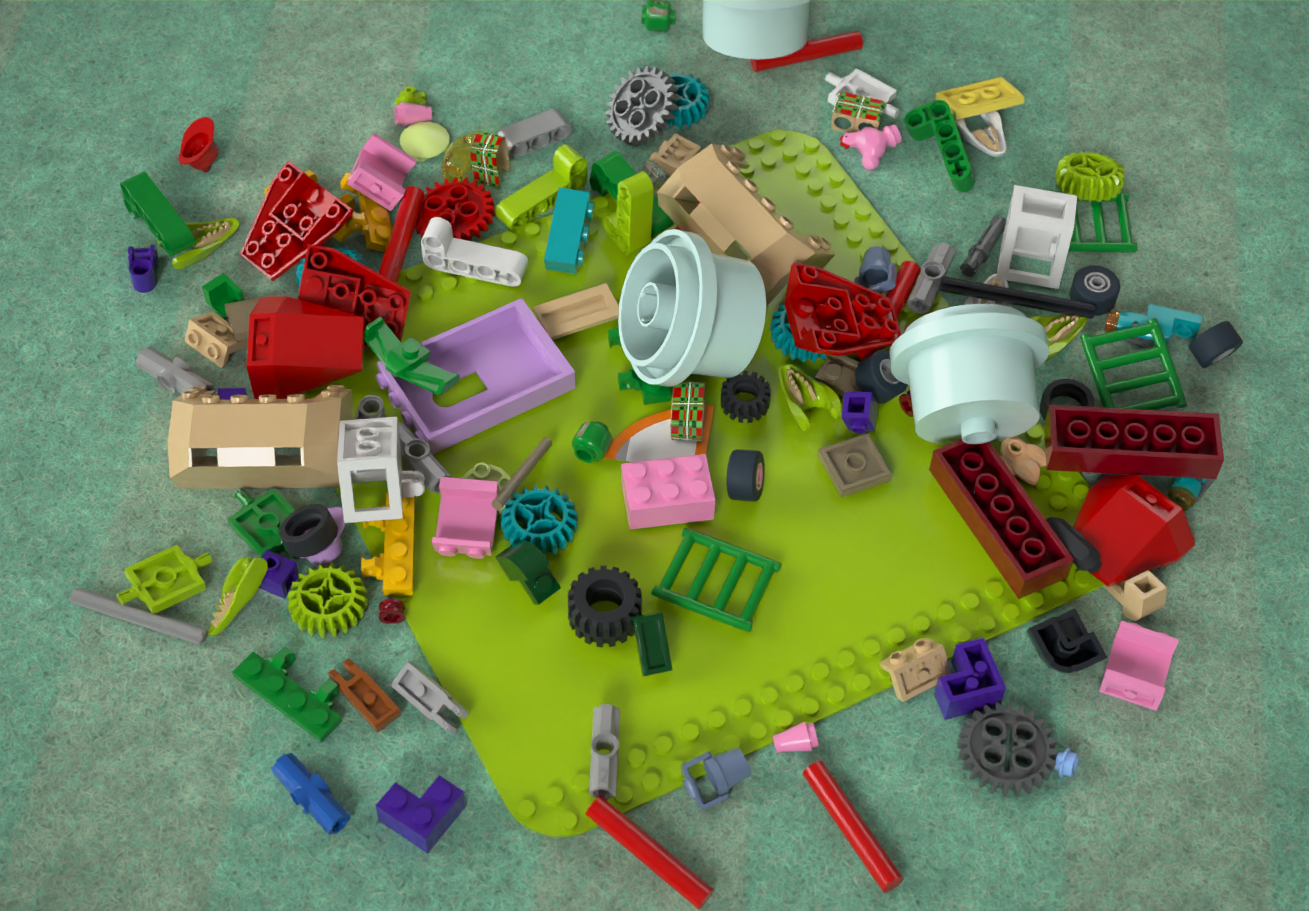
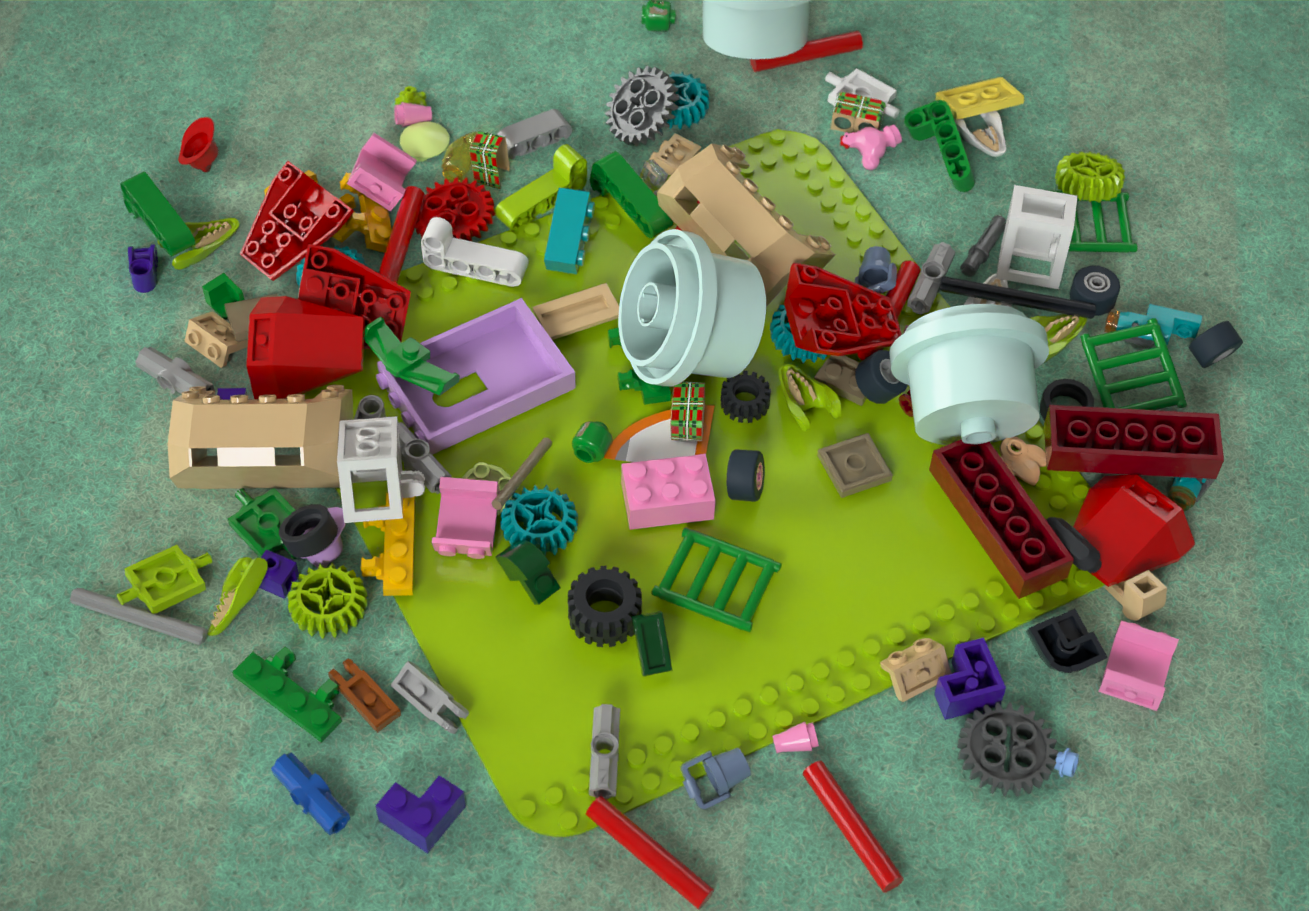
dark red bush [379,598,405,624] -> none
lime beam [602,171,654,255] -> none
dark purple brick [841,392,878,433] -> none

